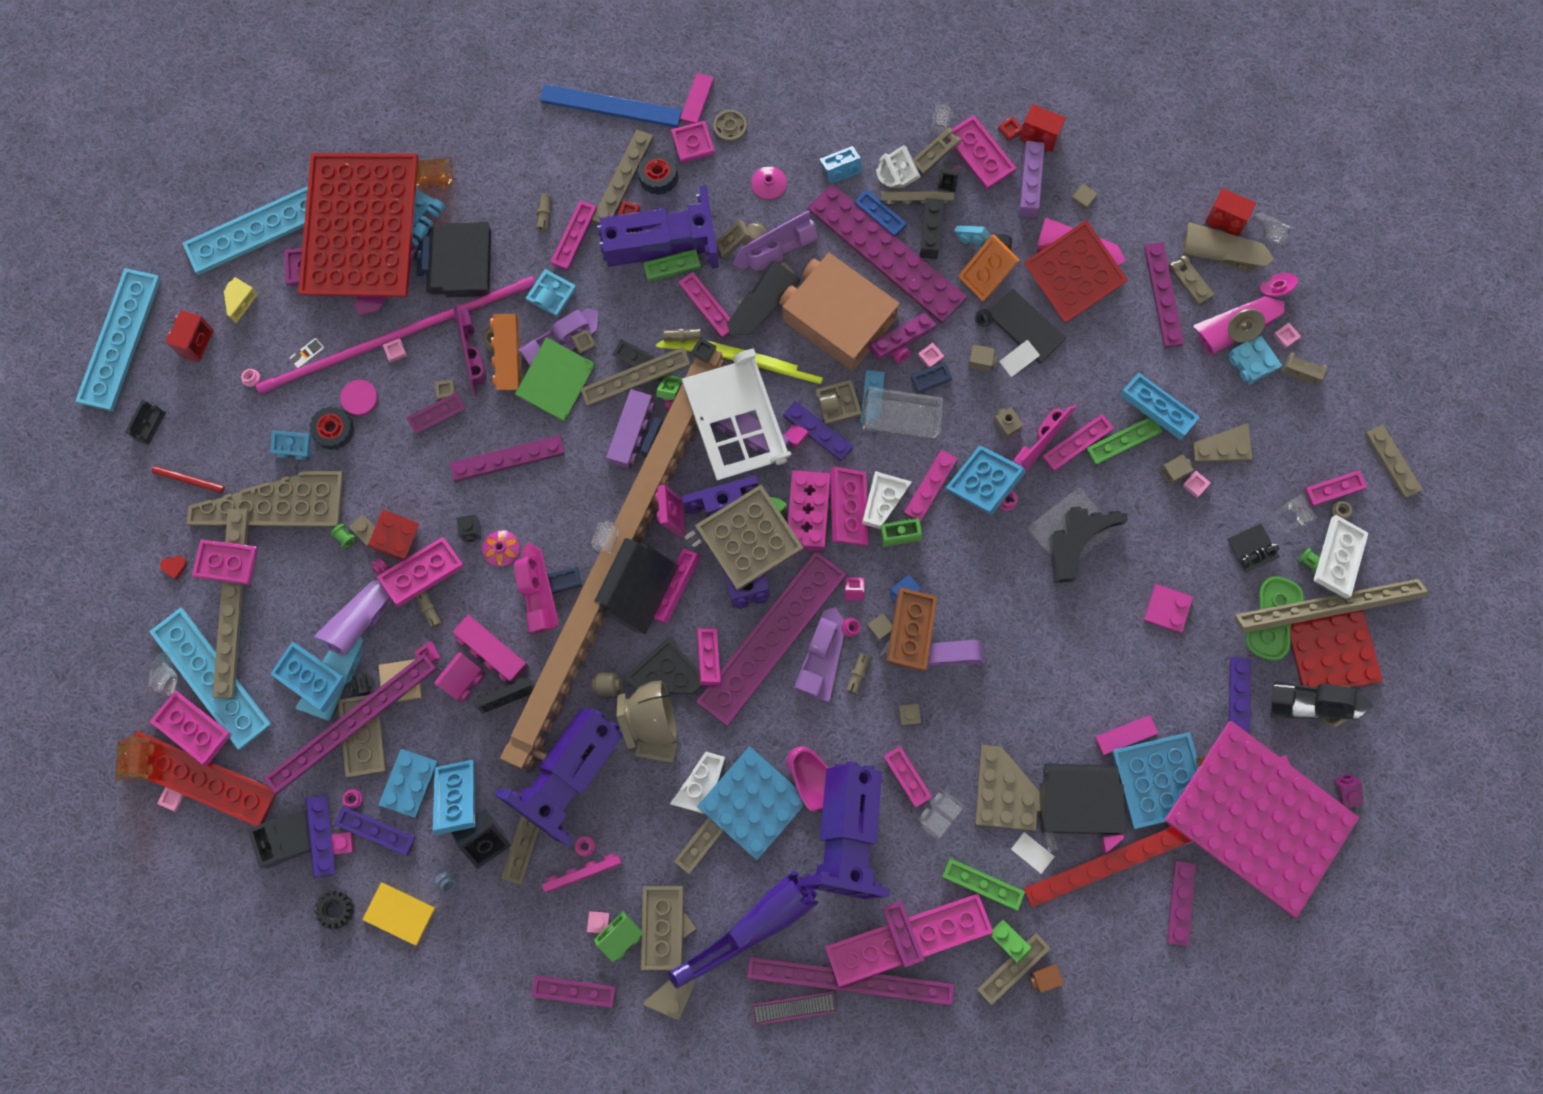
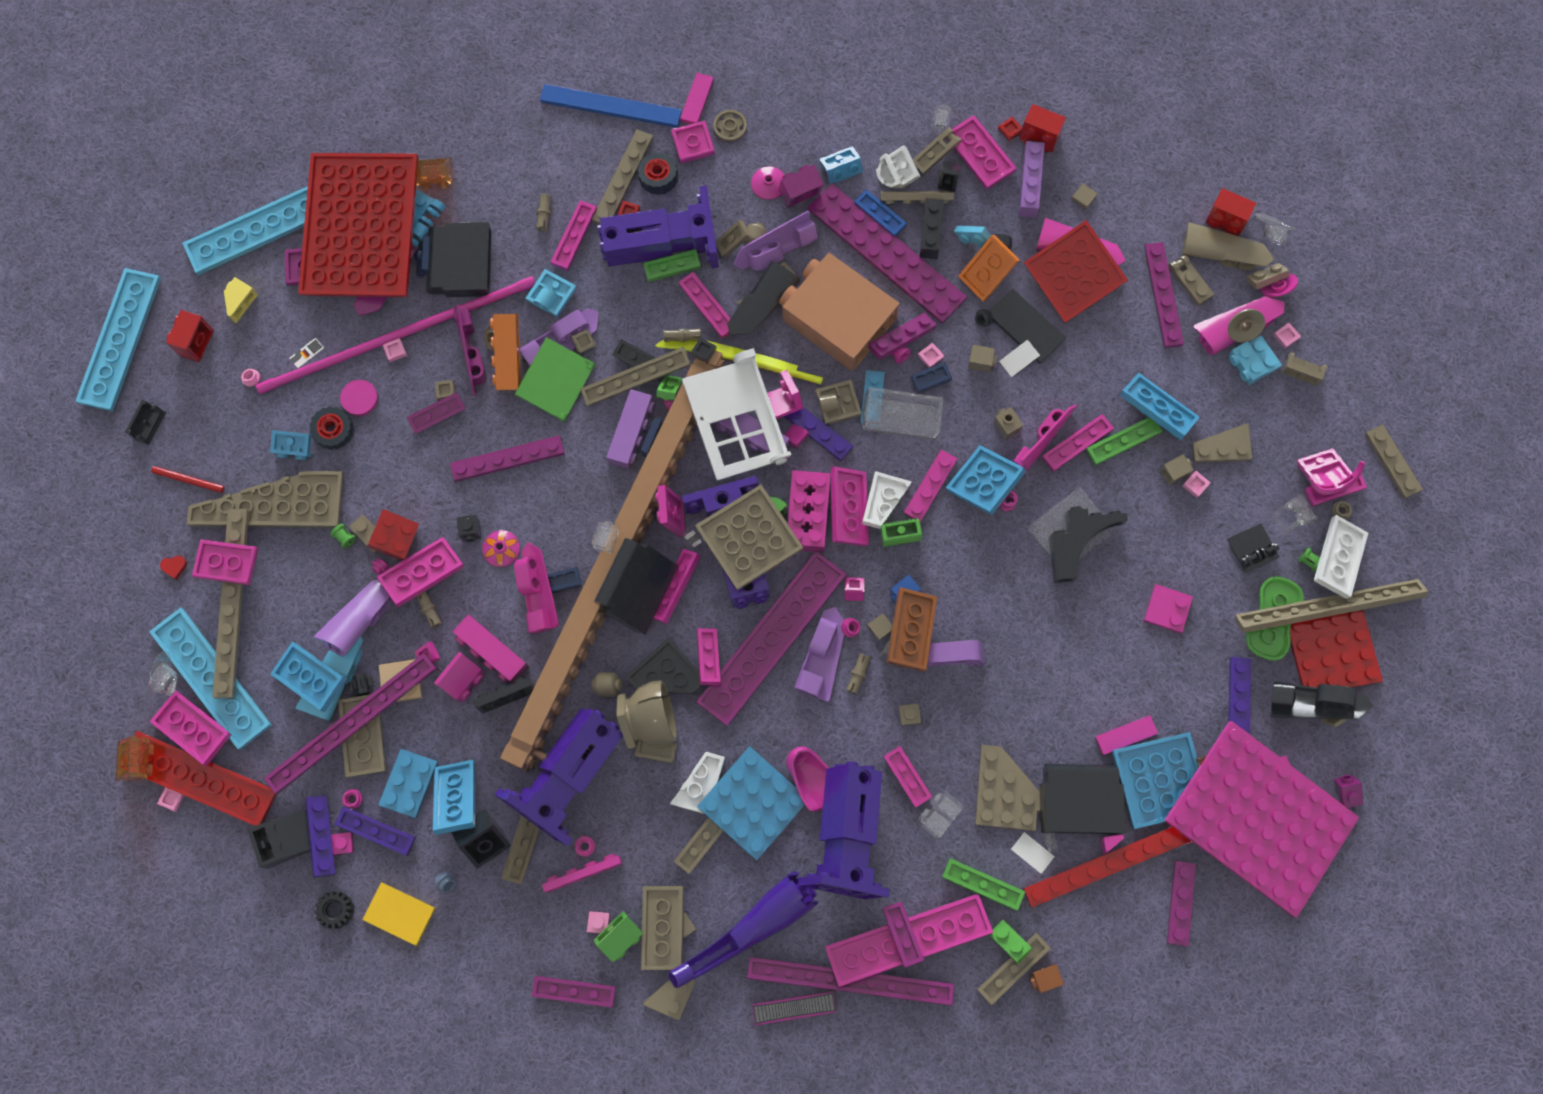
none -> bracket [767,370,804,419]
none -> magenta brick [778,165,824,208]
none -> dark tan plate [1246,263,1290,290]
none -> dark pink piece [1297,449,1365,495]

